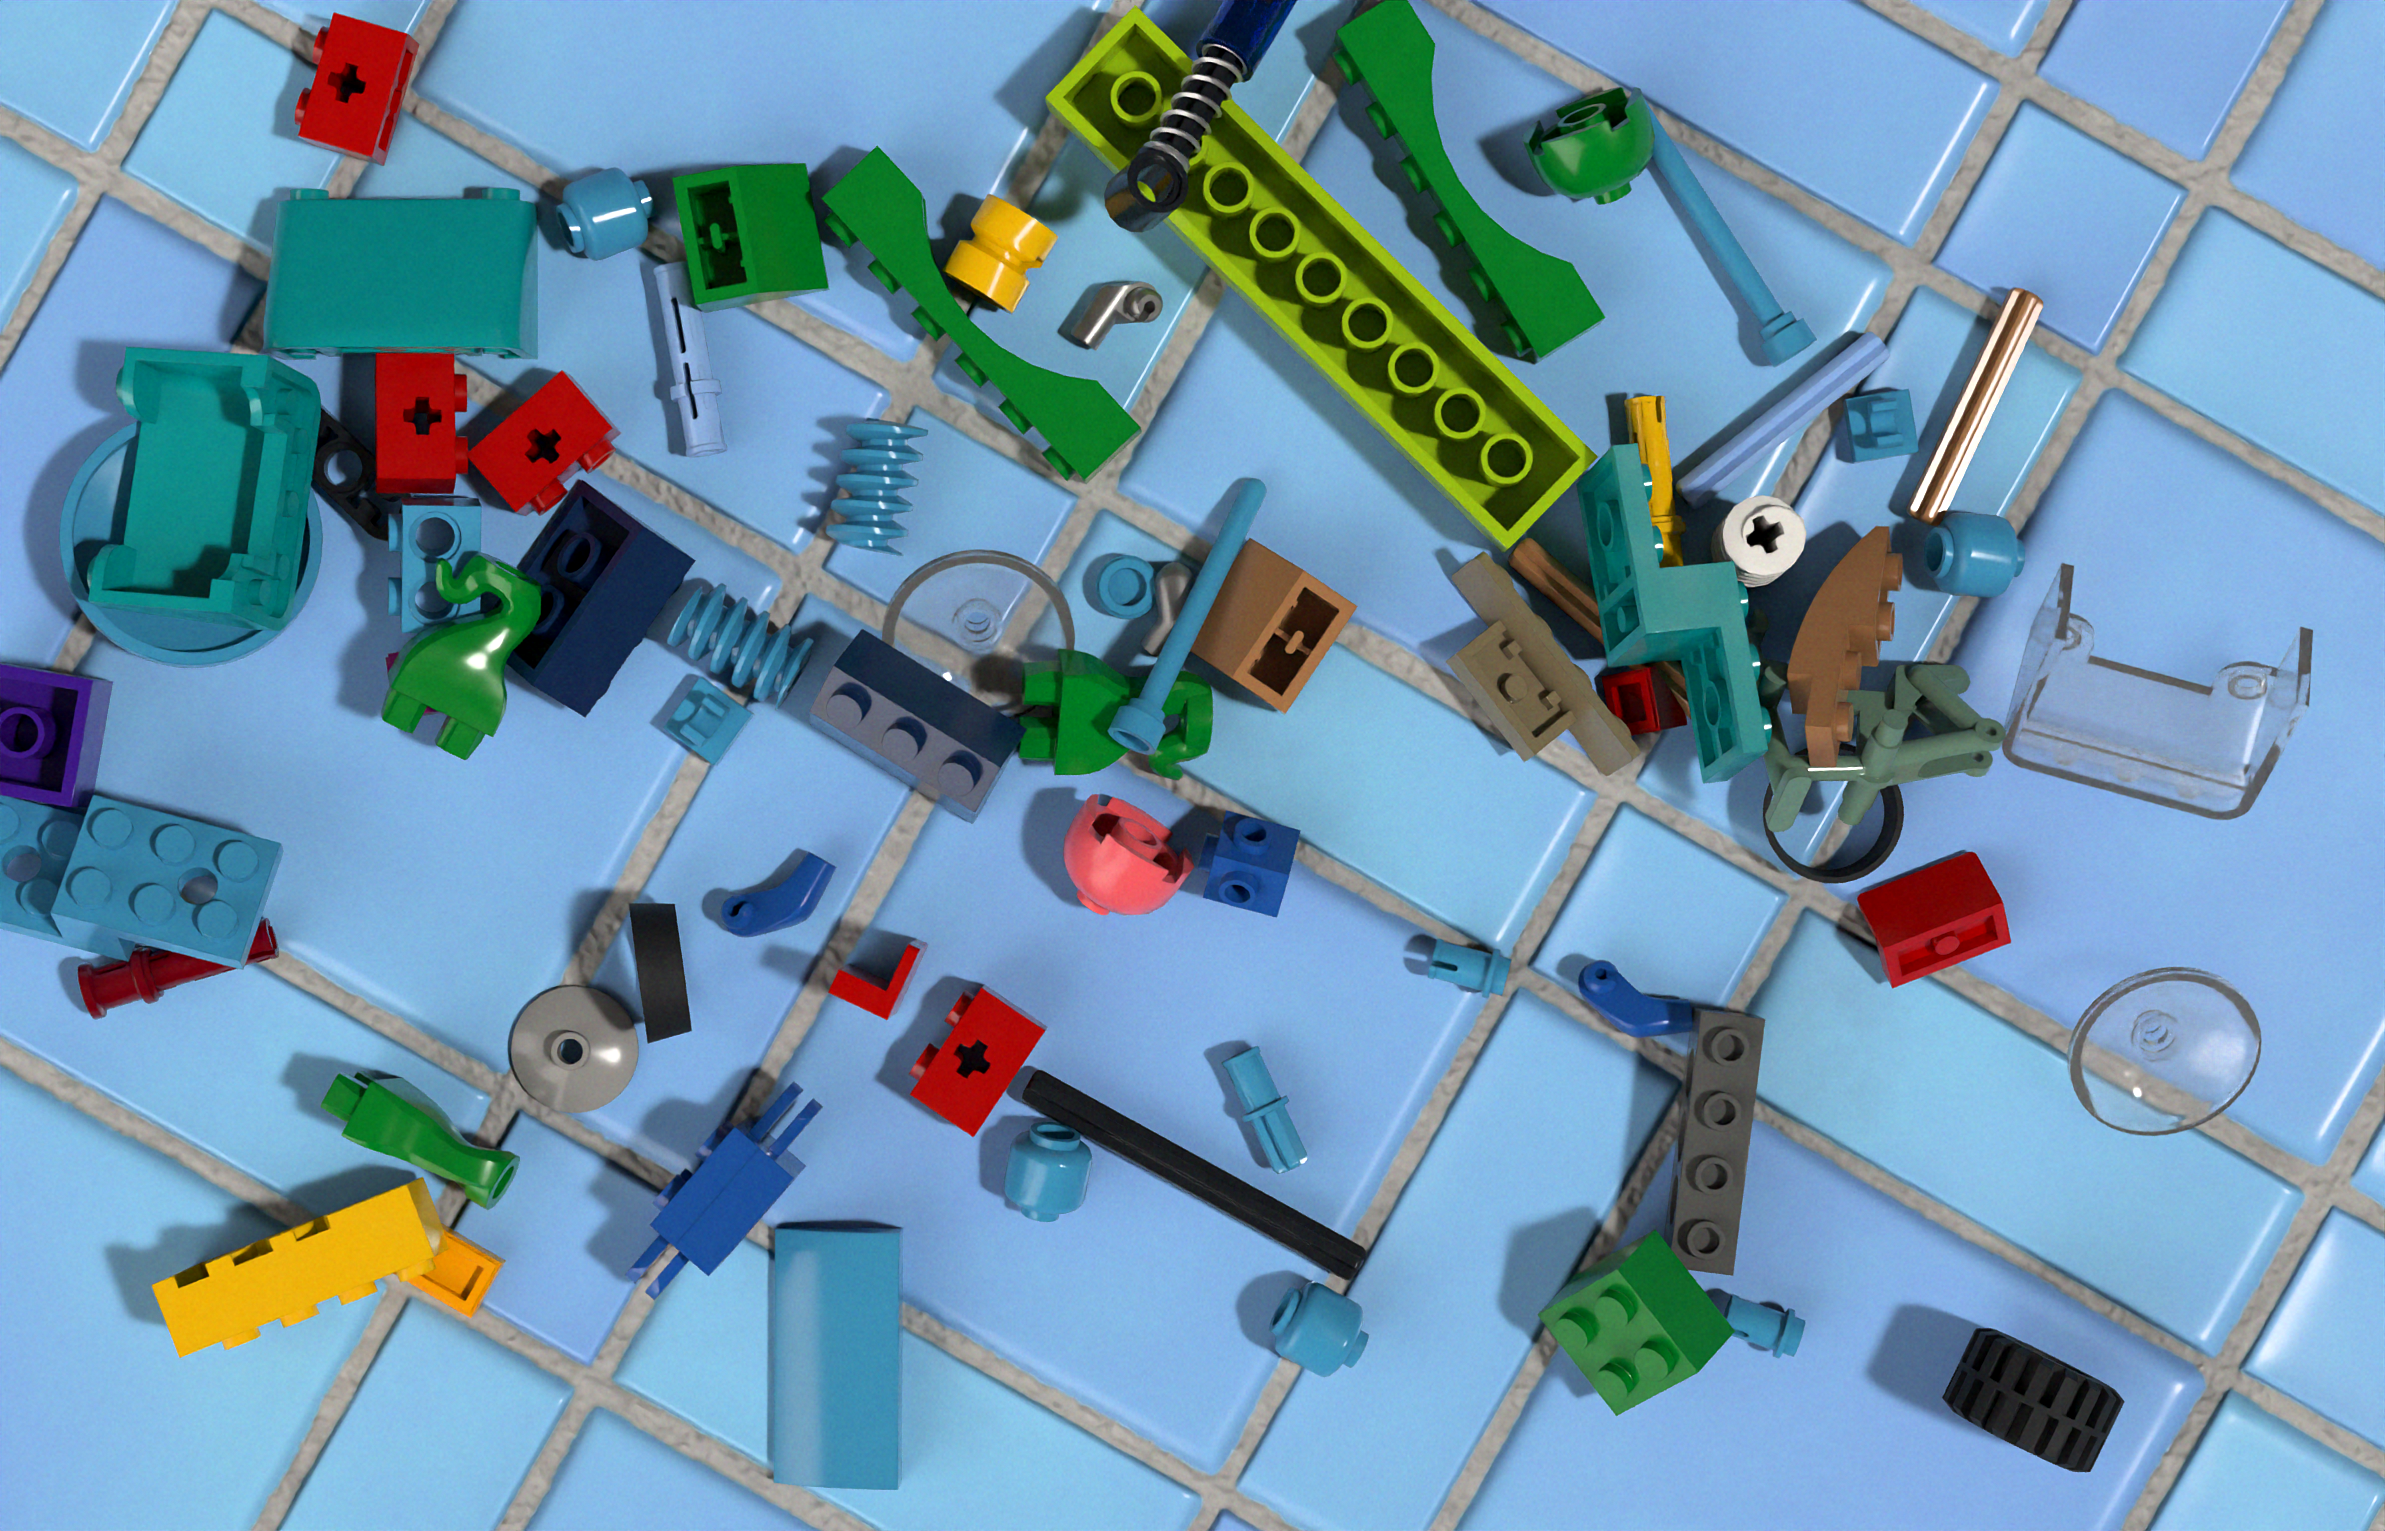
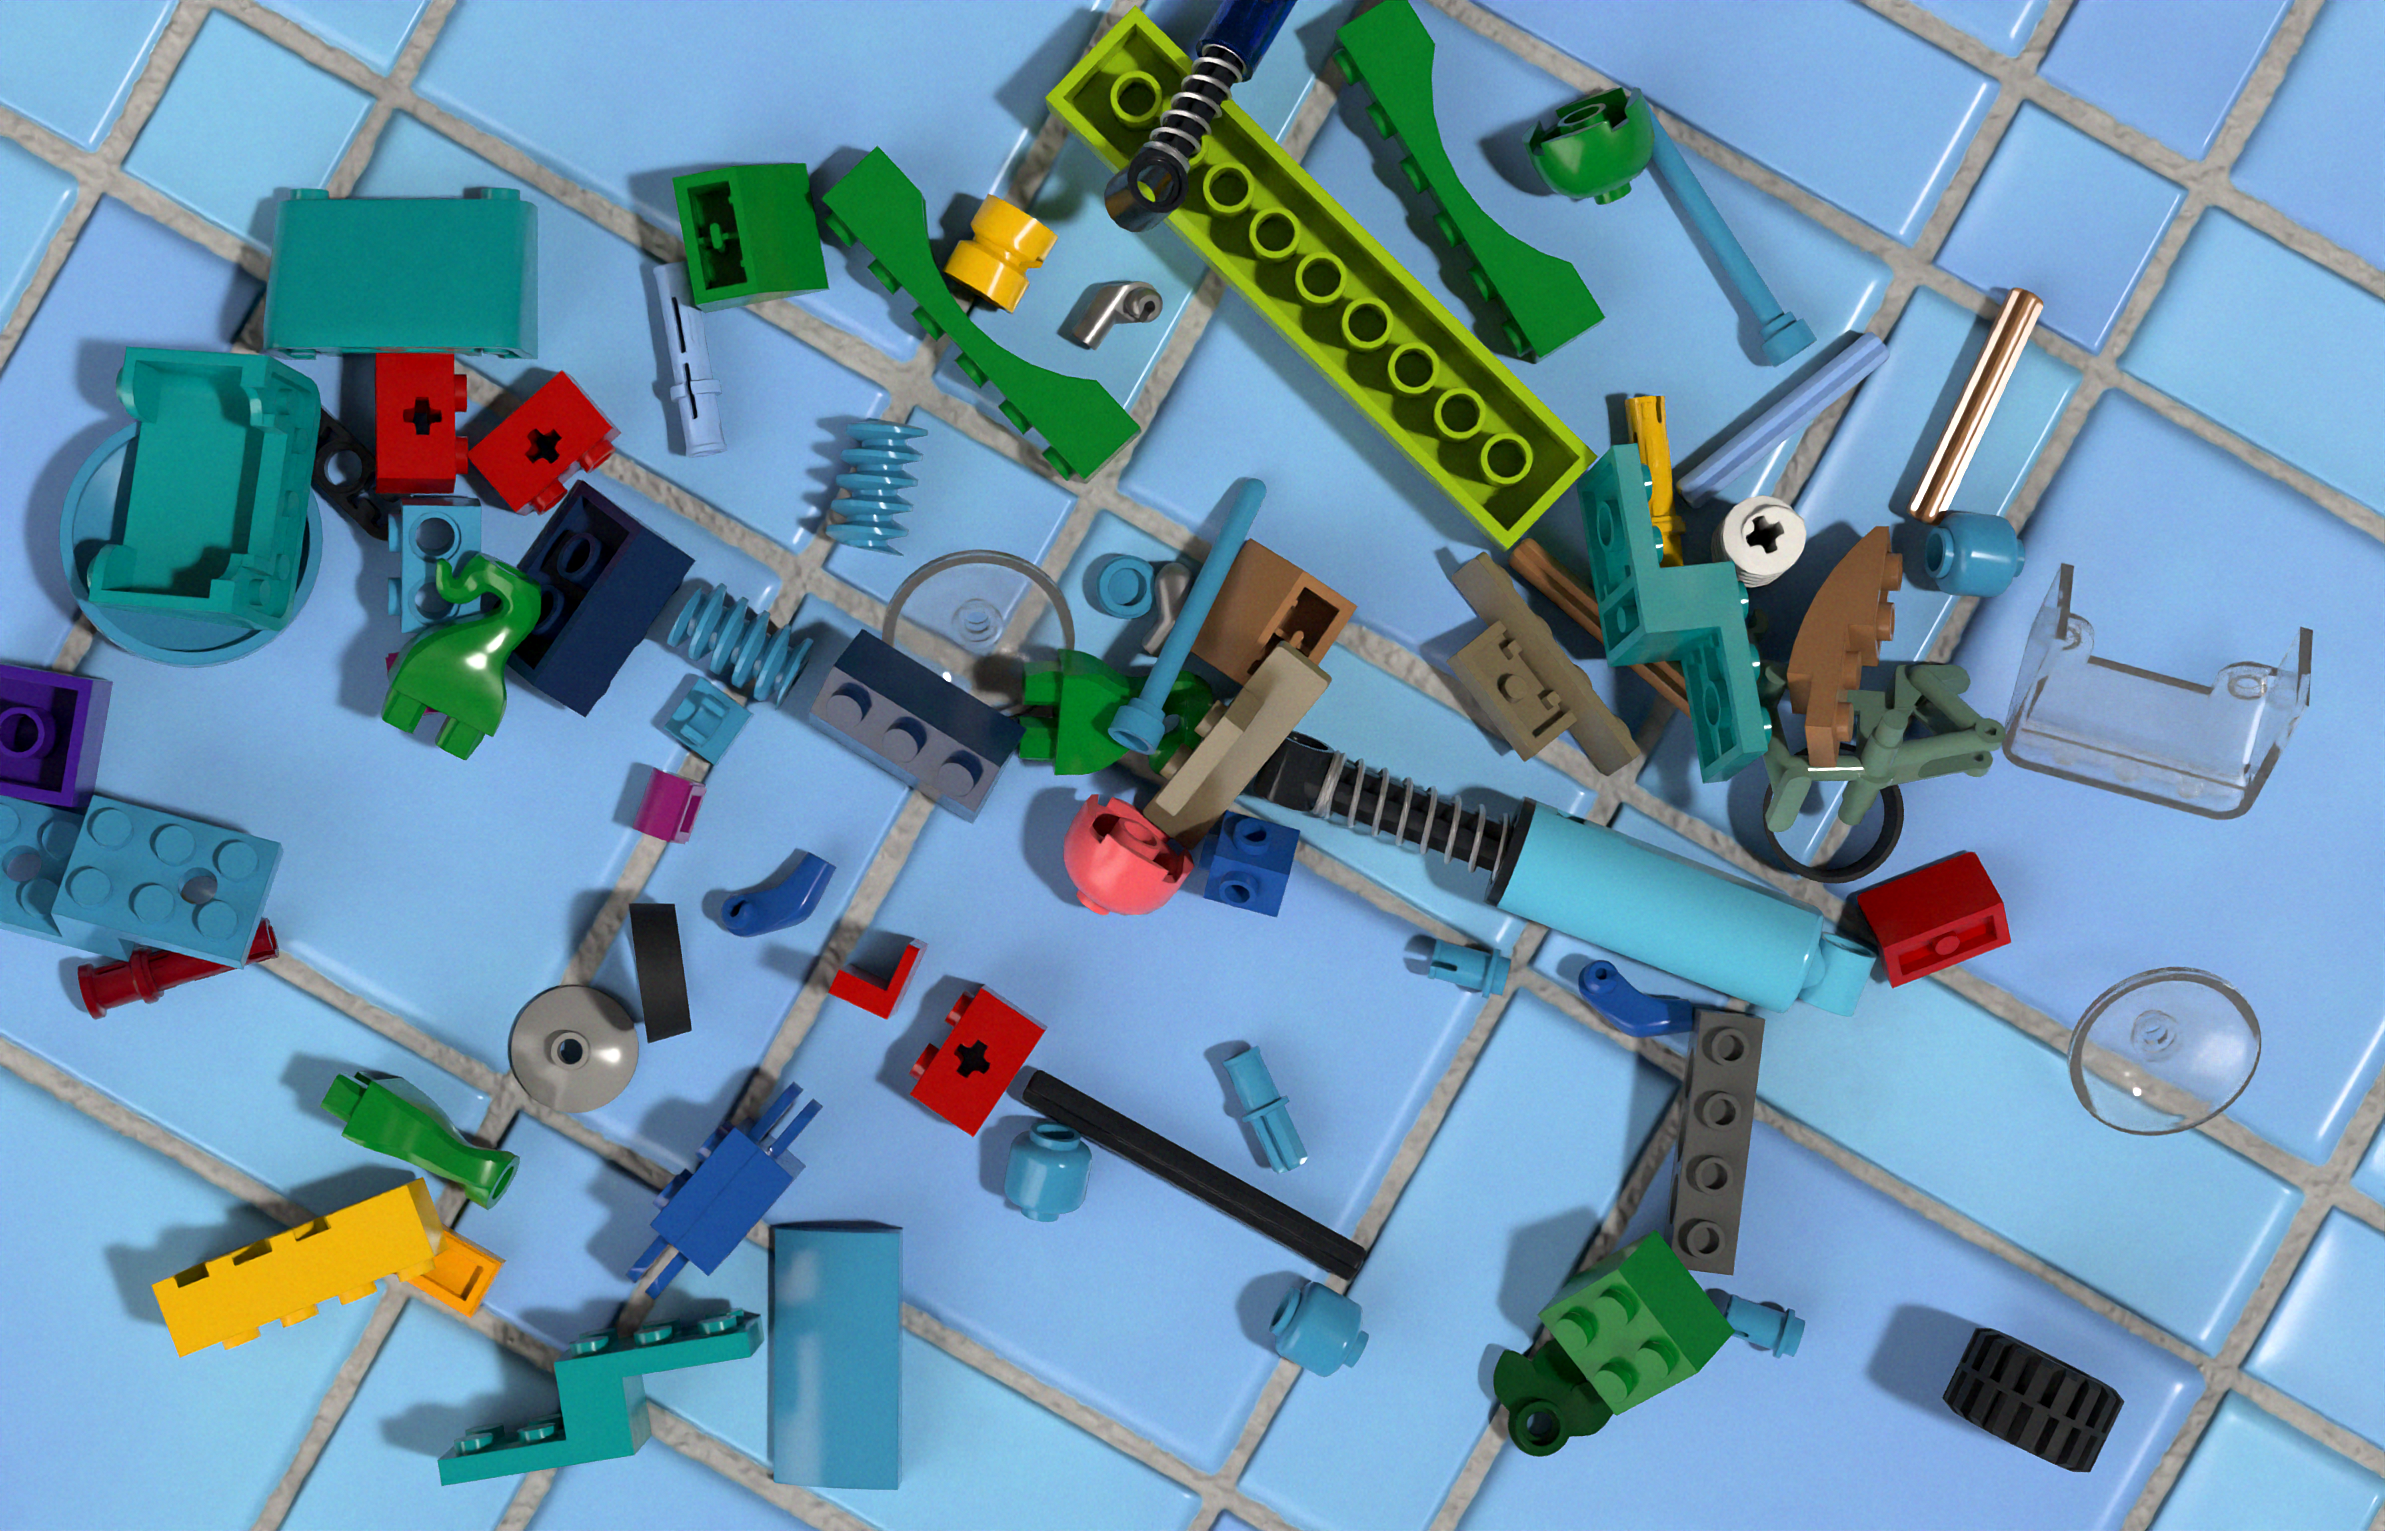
red brick [295,12,420,166] -> none
dark azure head [555,167,656,261] -> none
red slope [1602,666,1687,736] -> none
dark azure tile [1842,389,1919,464] -> none
none -> teal bracket [437,1308,765,1486]
none -> magenta brick [632,767,707,844]
none -> dark tan bracket [1143,641,1332,850]
none -> medium azure piece [1252,730,1877,1017]
none -> dark green plate [1493,1338,1614,1457]

